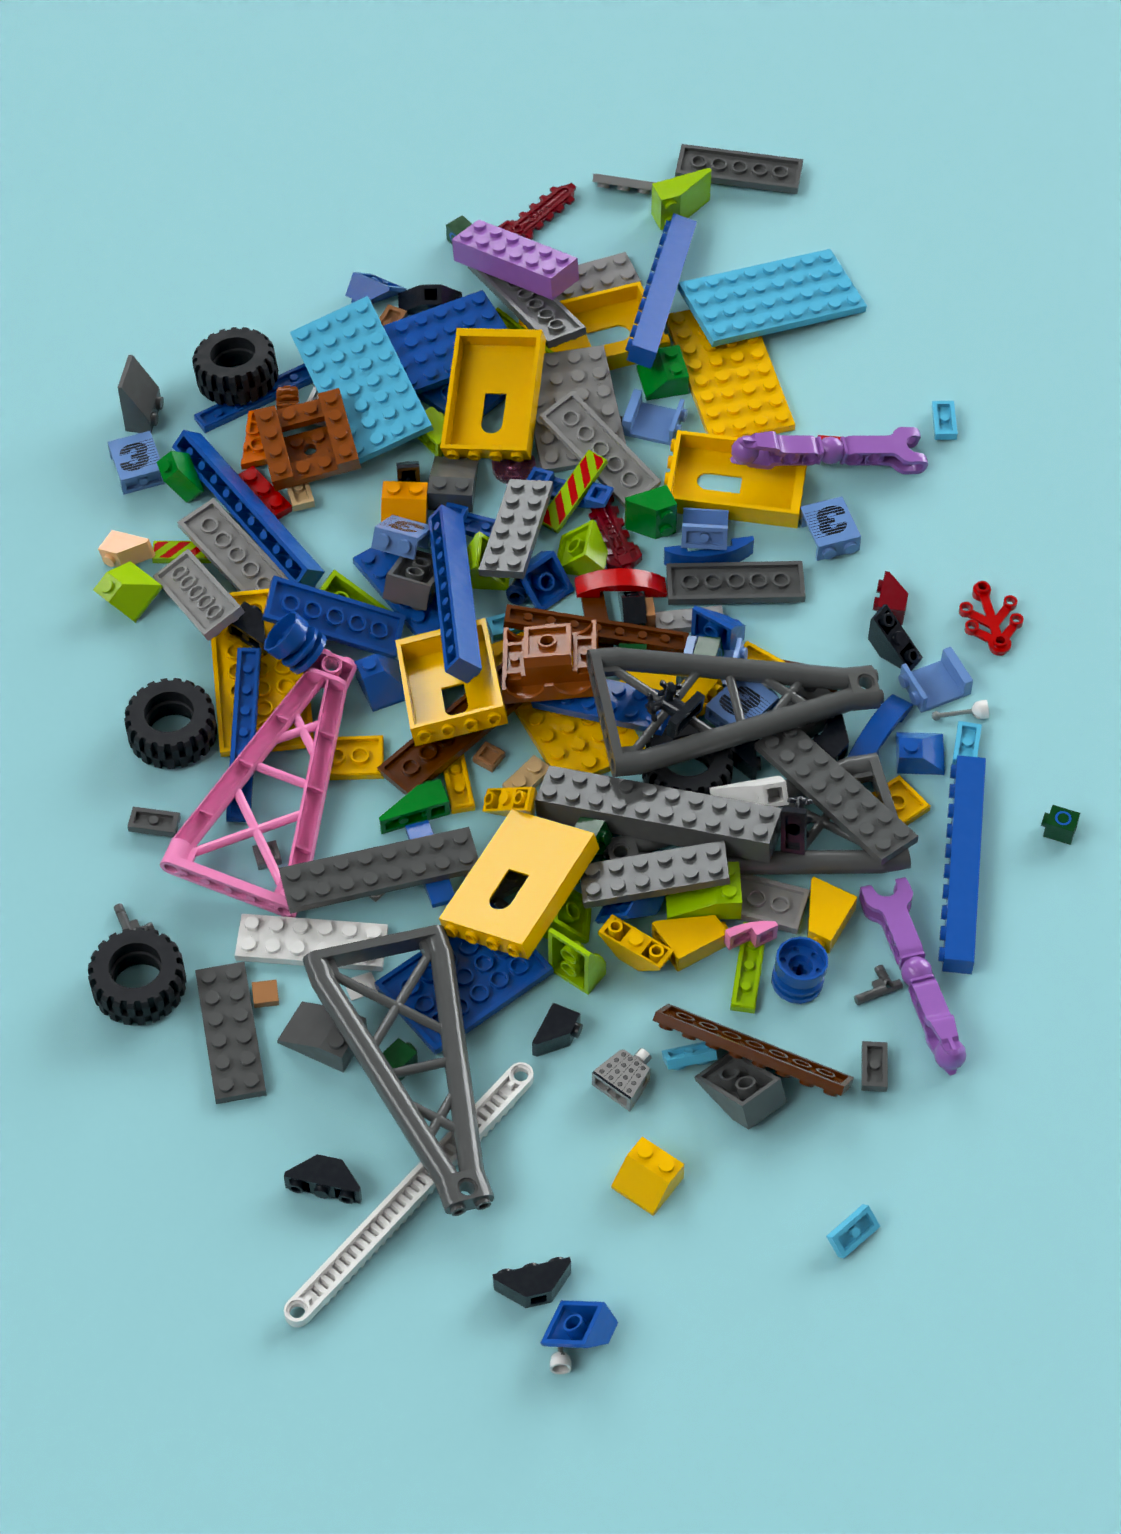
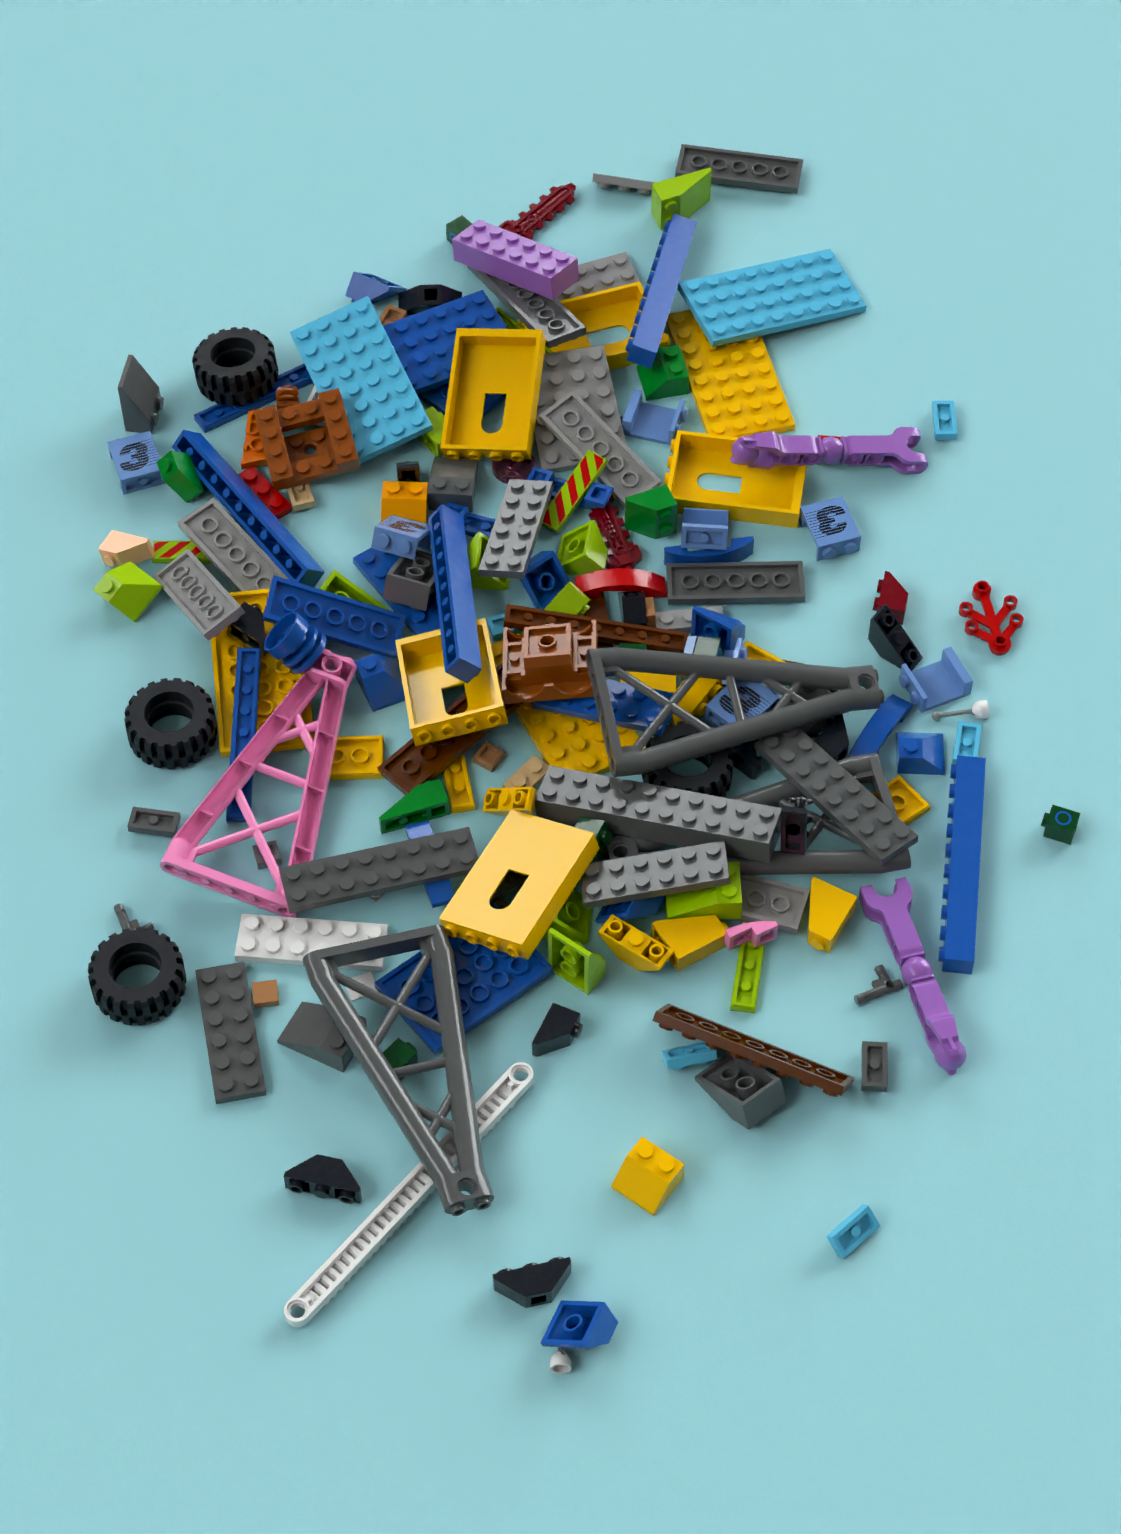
dark blue cone [506,578,528,605] -> none
light grey torso [592,1048,651,1112] -> none
black piece [645,680,705,739] -> none
white slope [710,776,789,807] -> none
blue wheel [771,937,828,1004] -> none
none -> lime slope [544,581,591,616]

